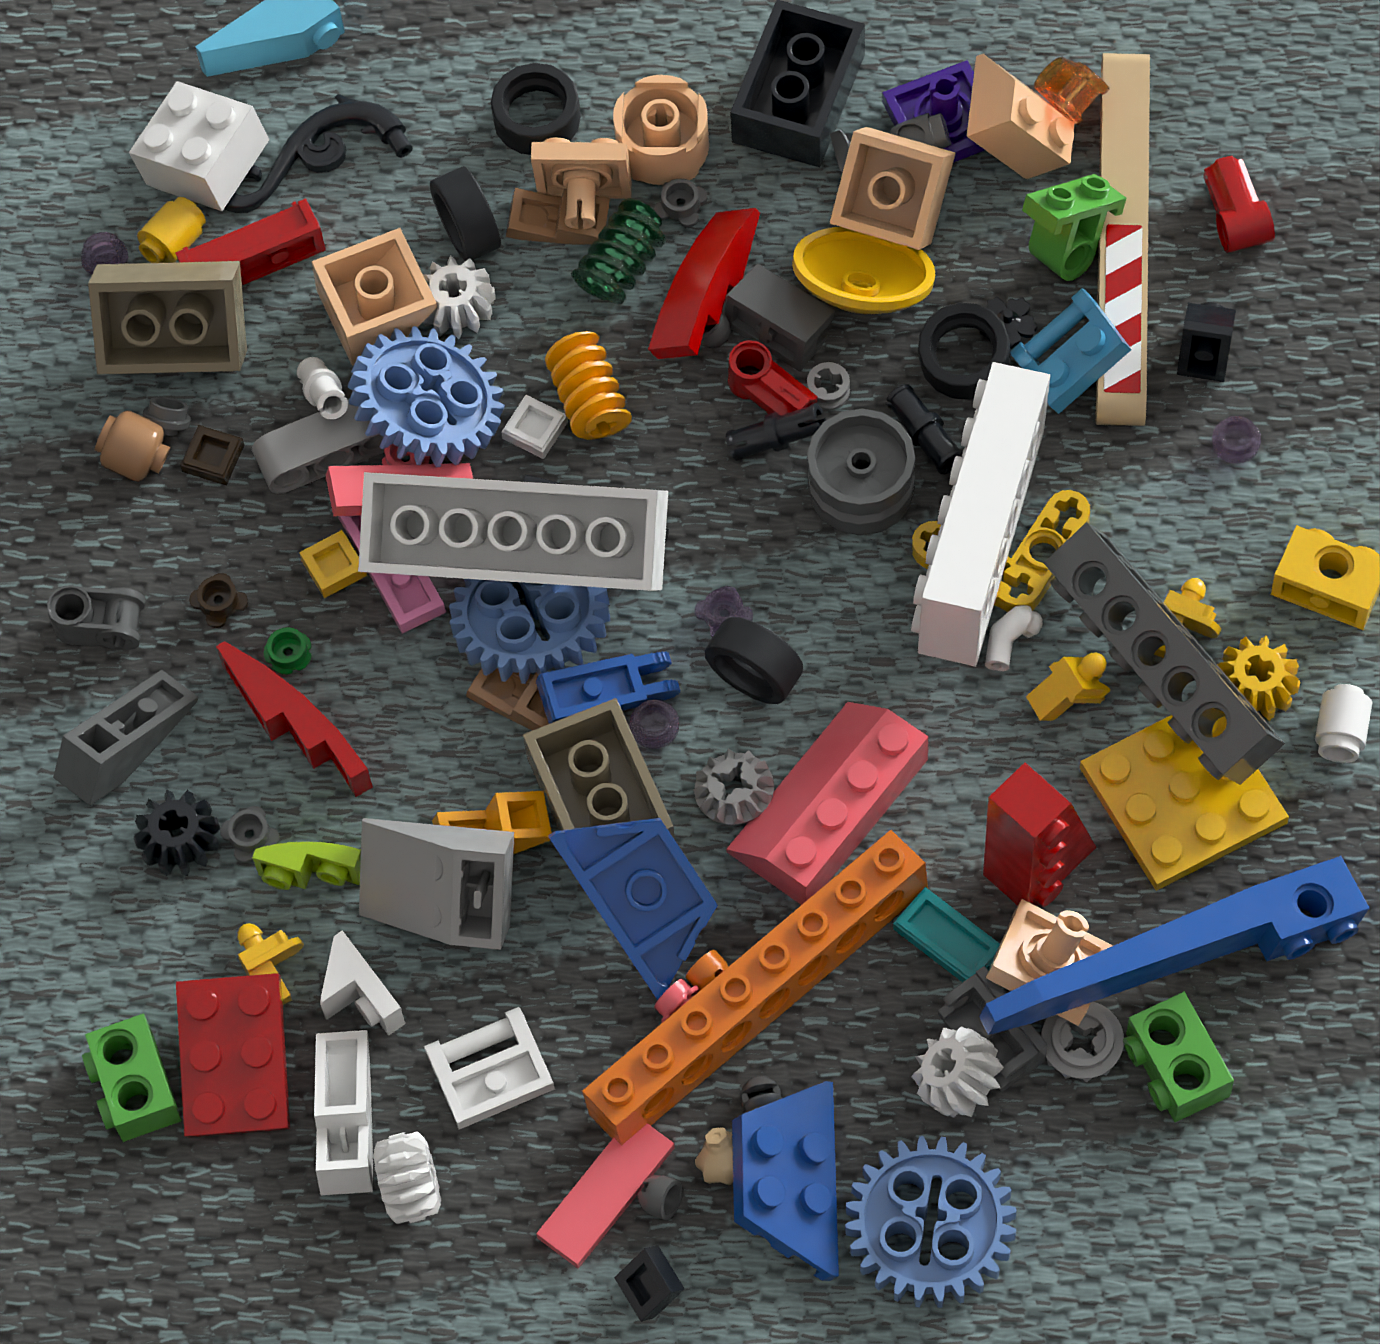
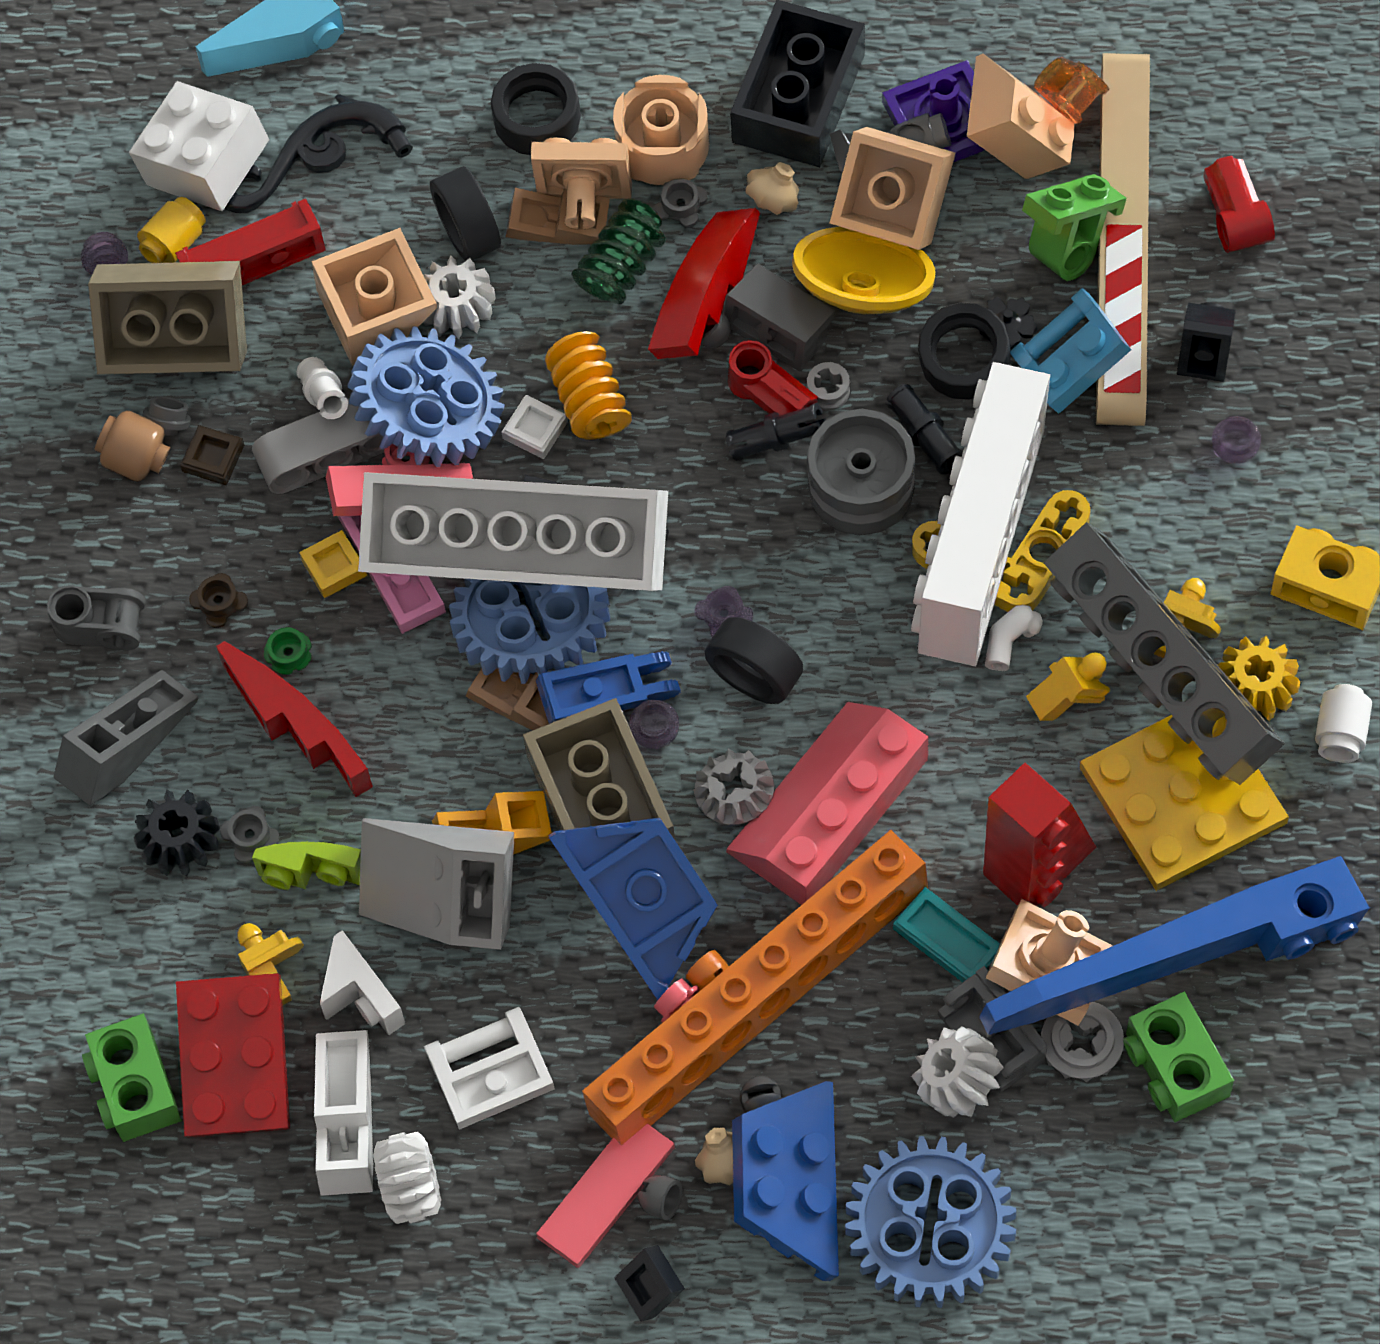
none -> tan piece [746,162,799,215]

